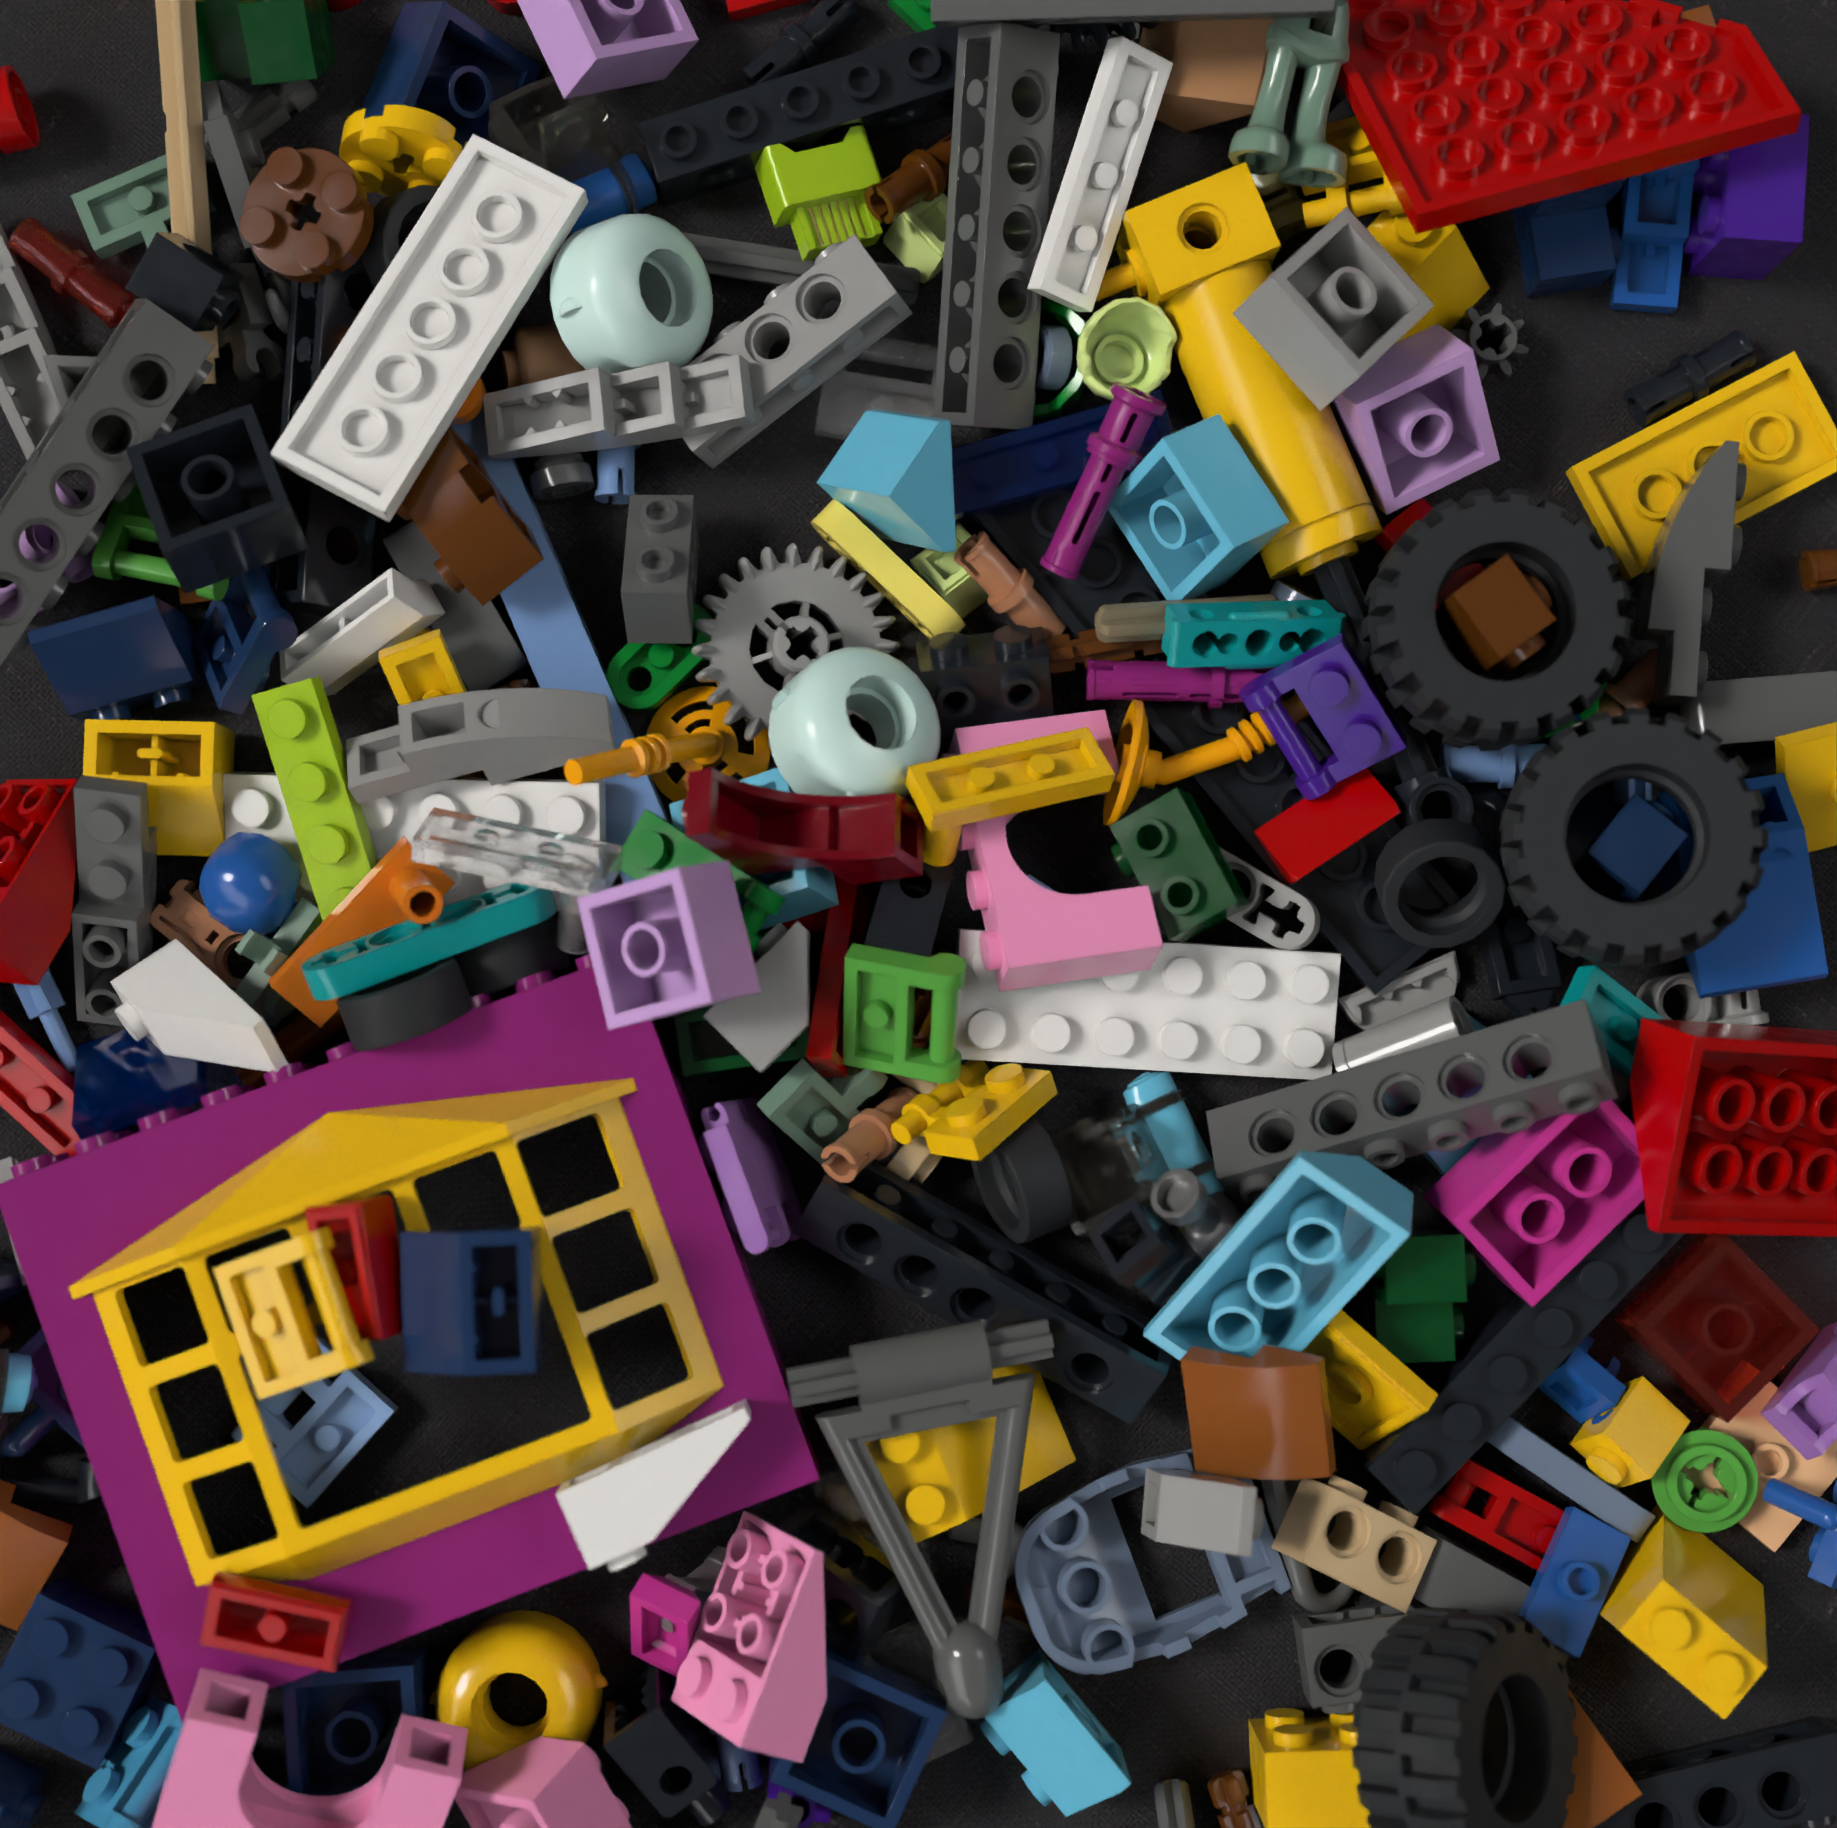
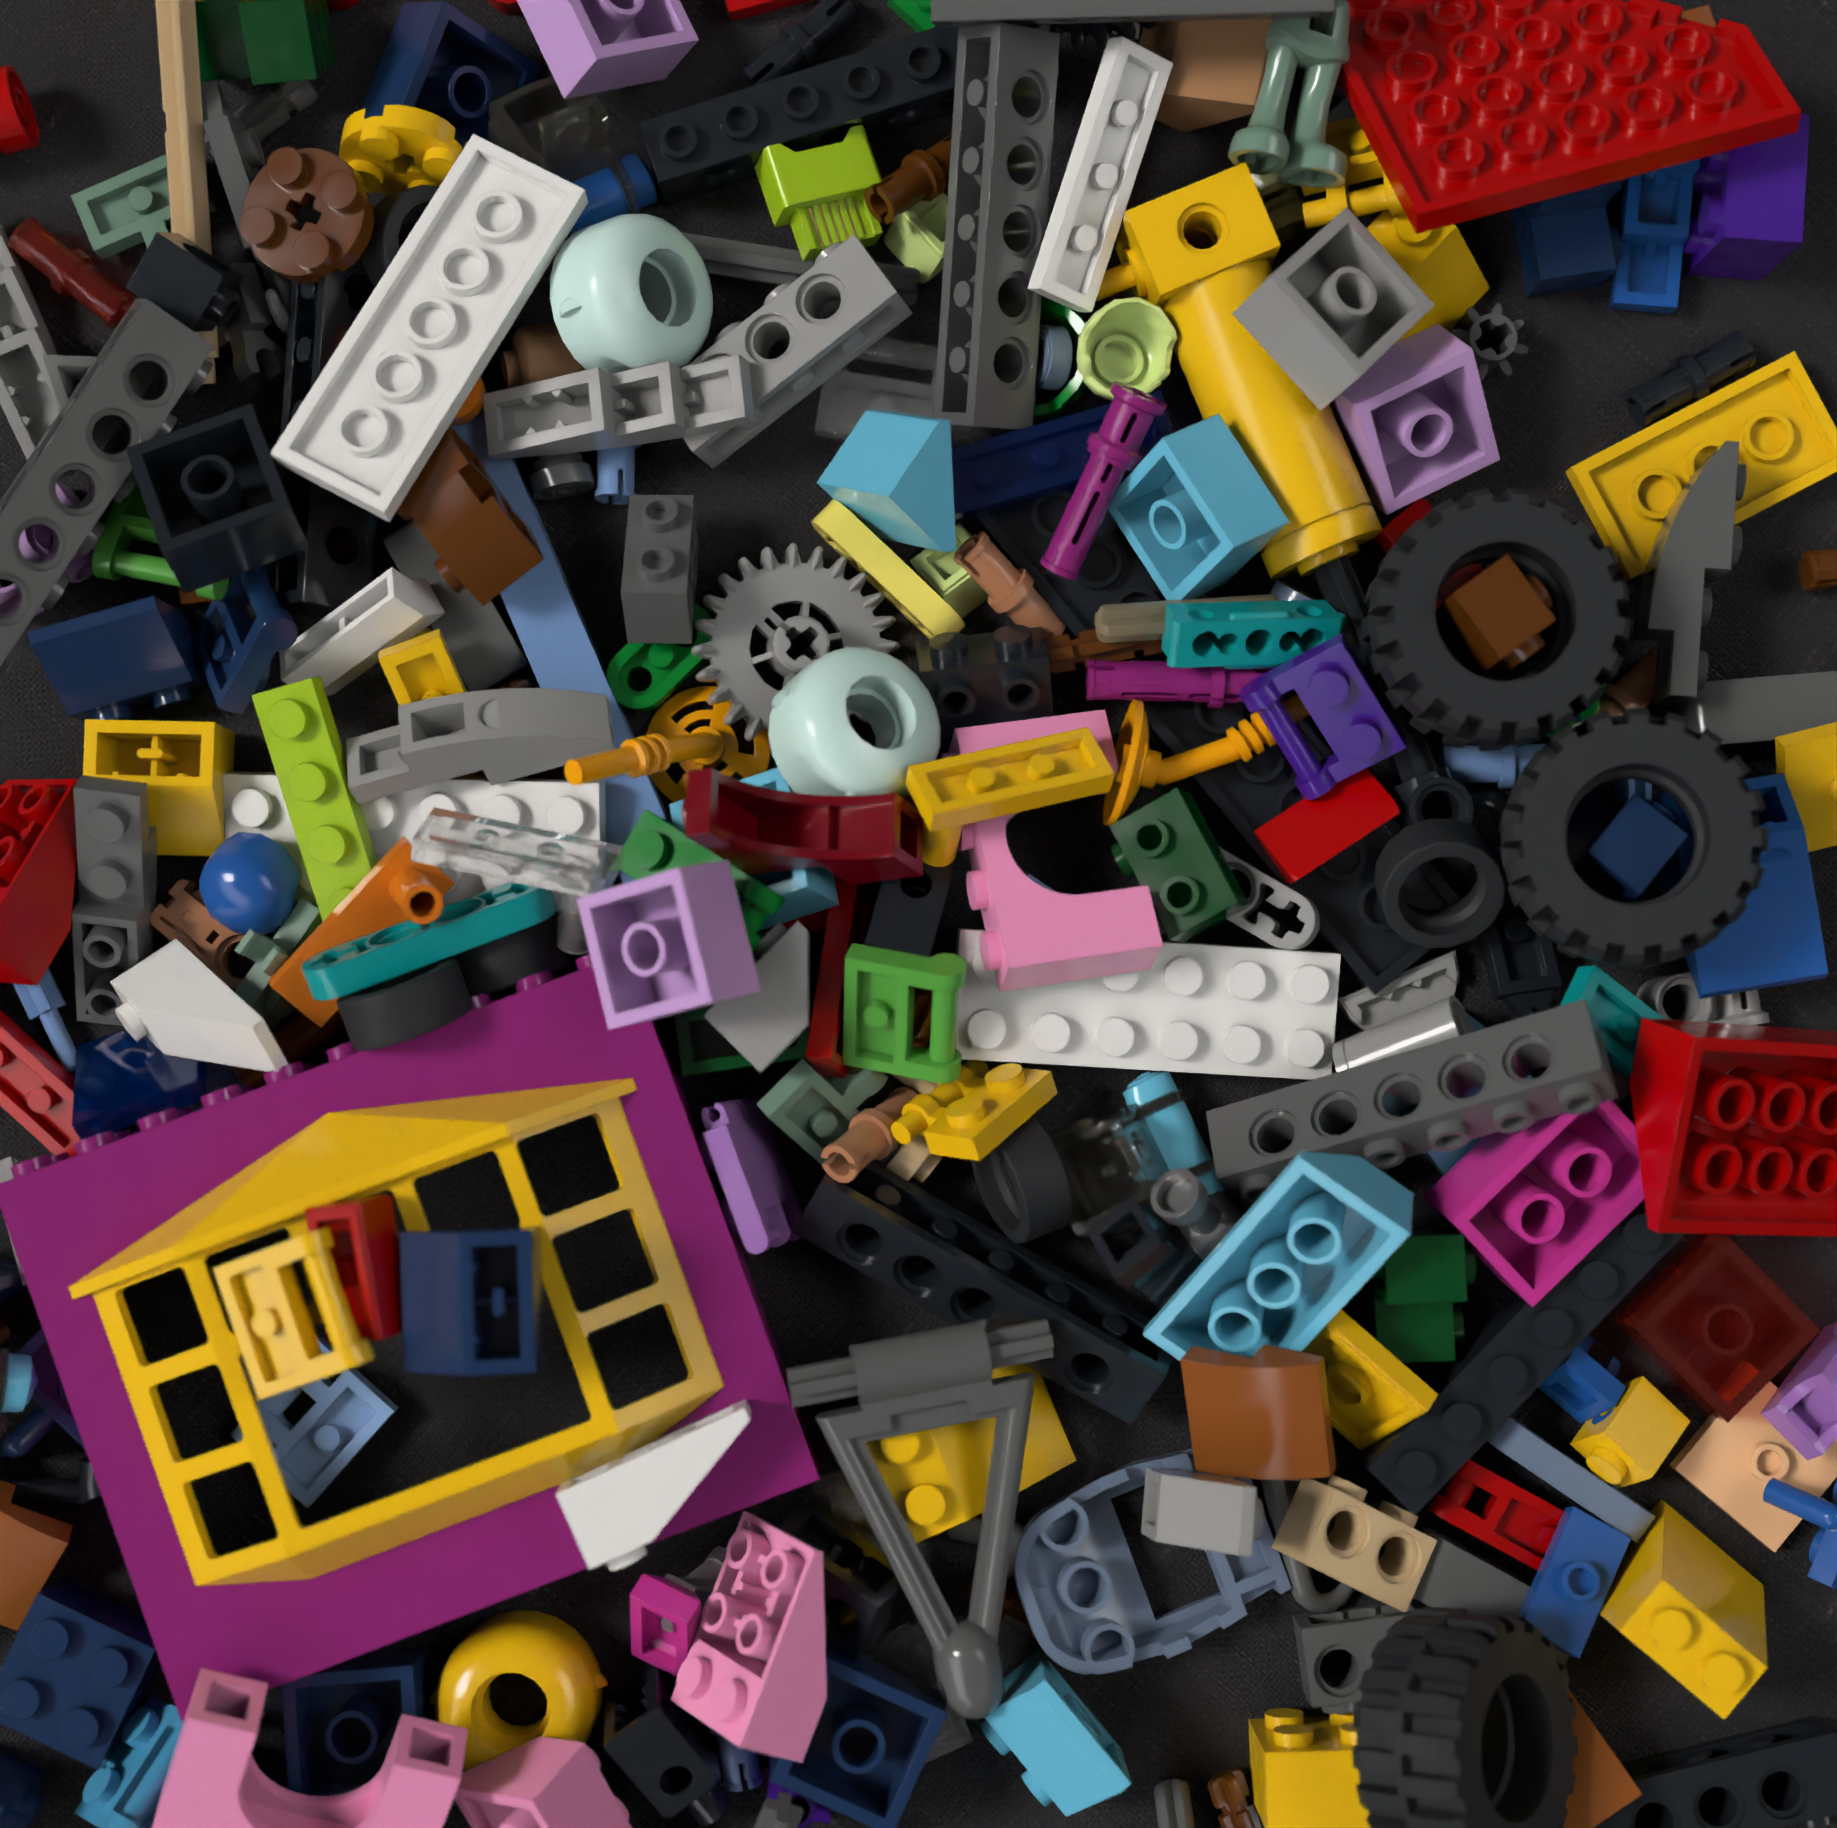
red brick [199,1571,354,1673] -> none
bright green gear [1650,1426,1758,1533] -> none

